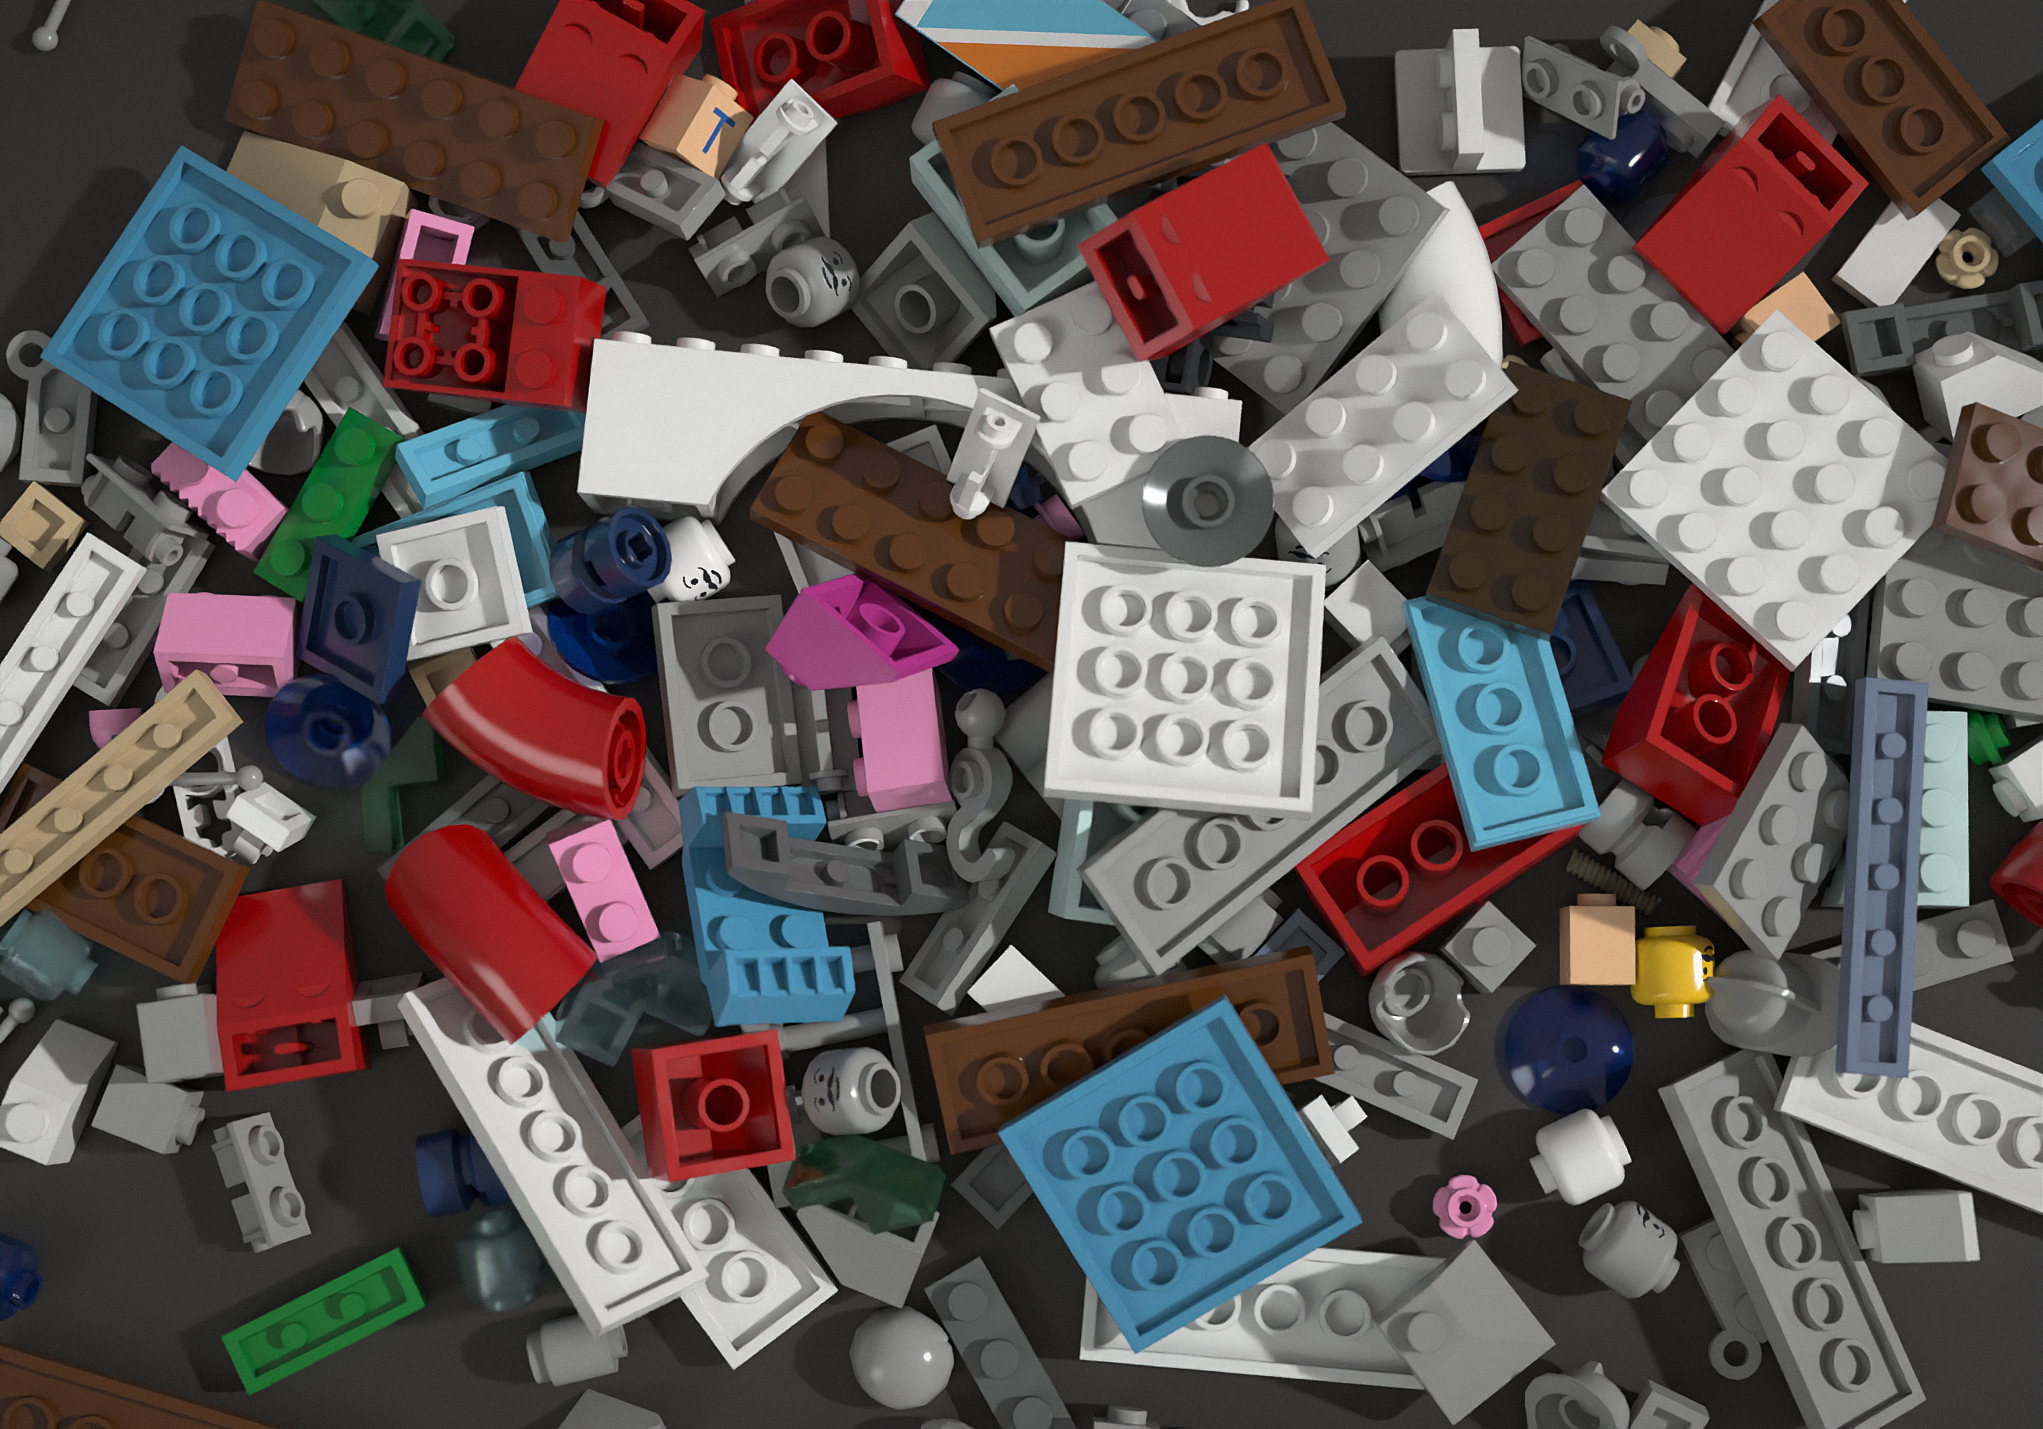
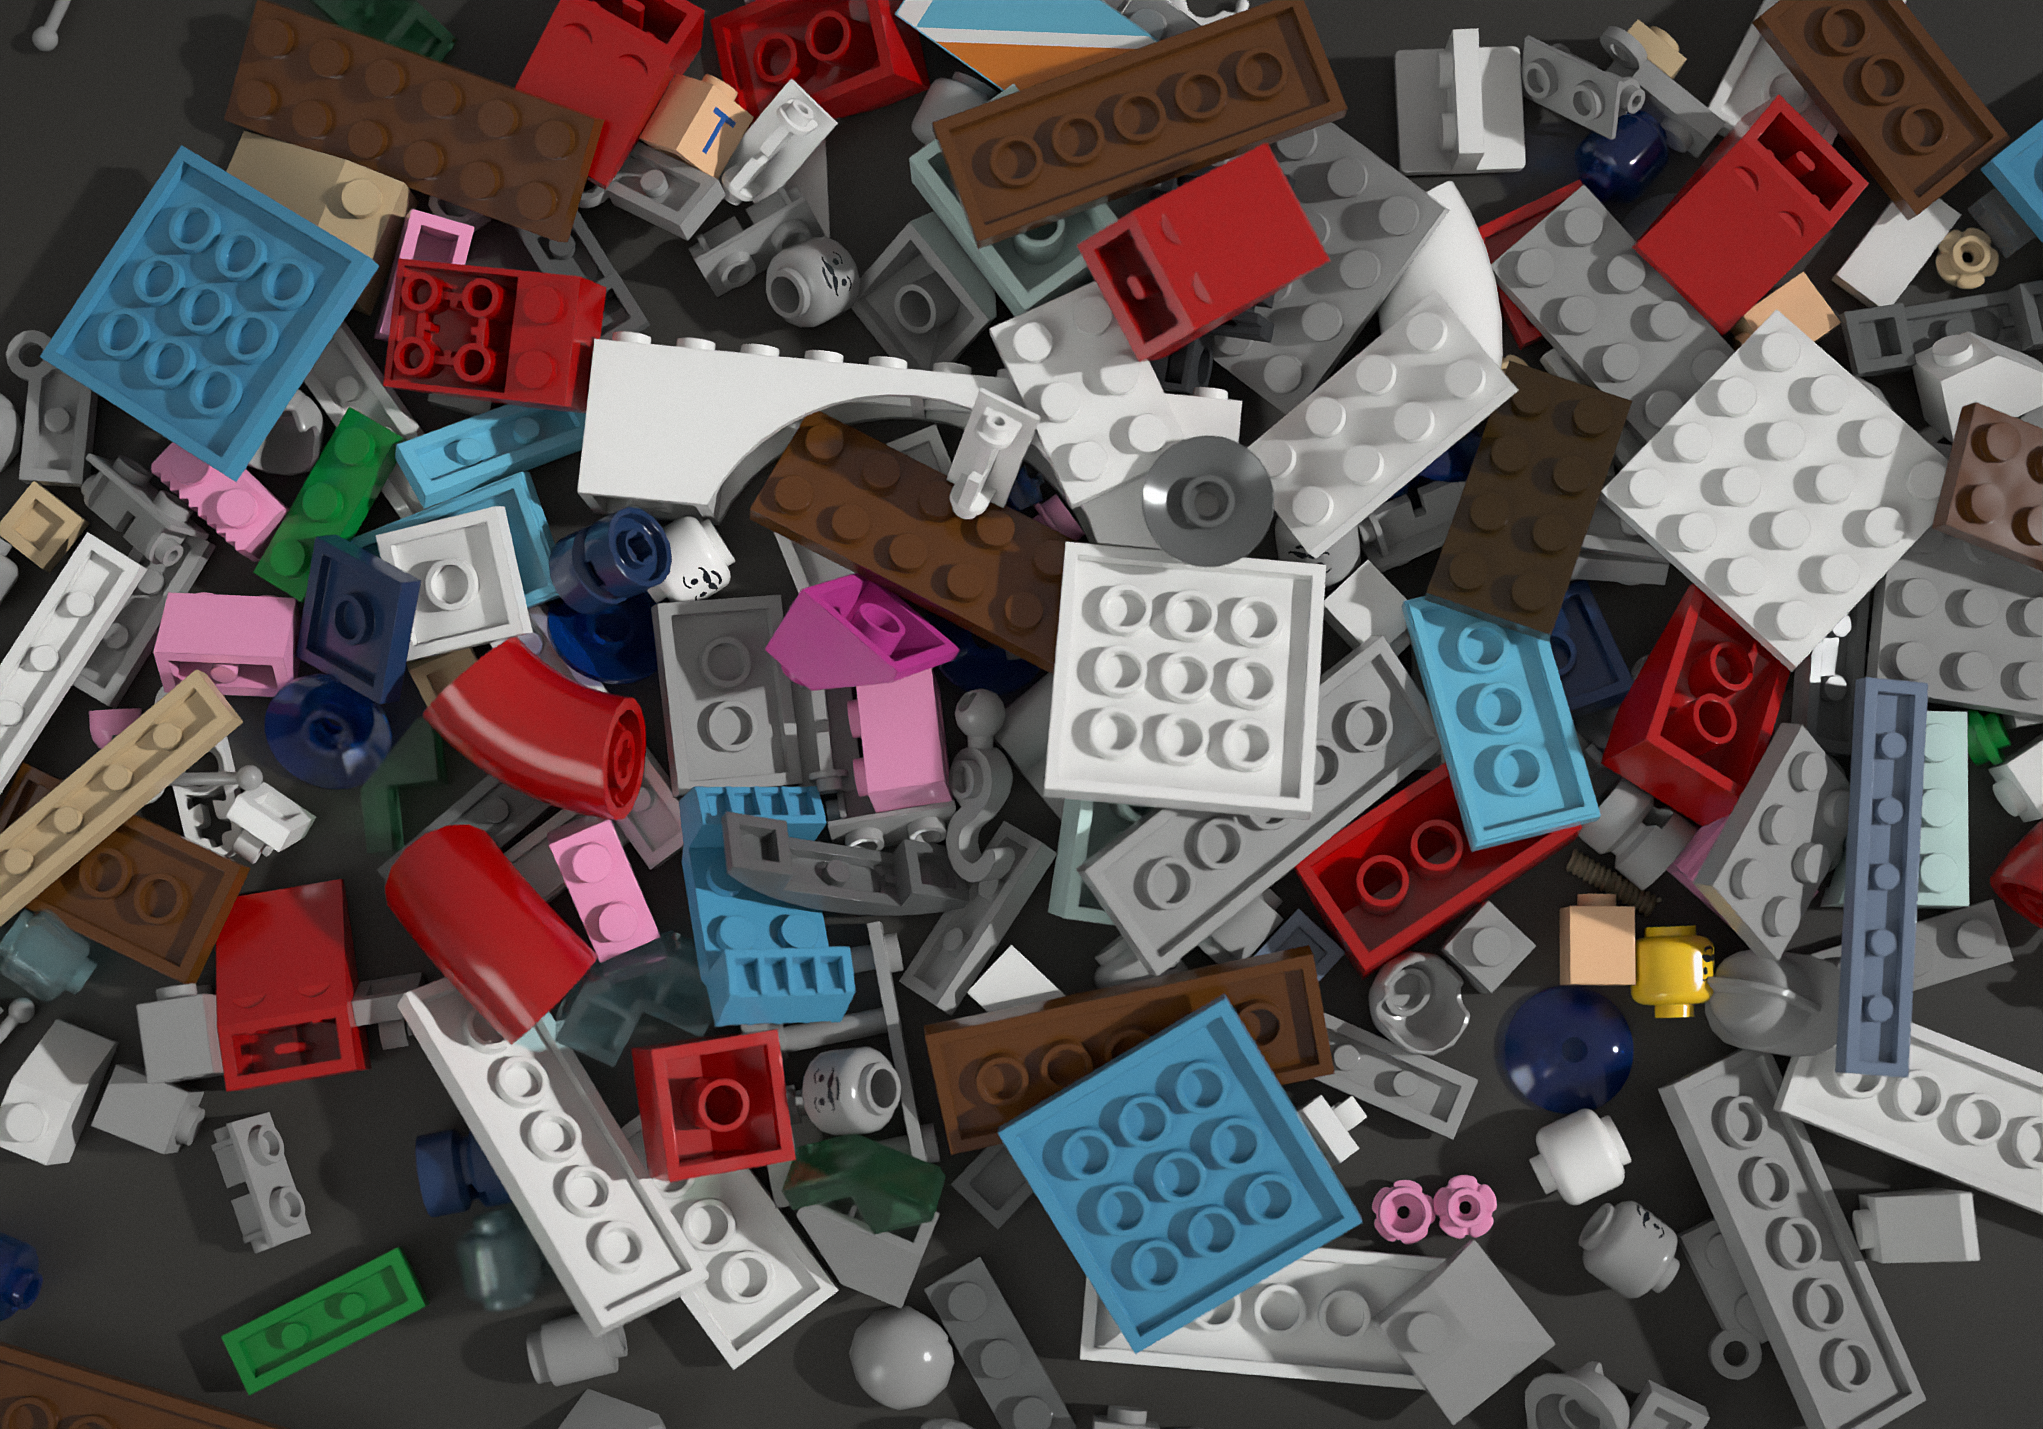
none -> bright pink plate [1372,1180,1436,1244]

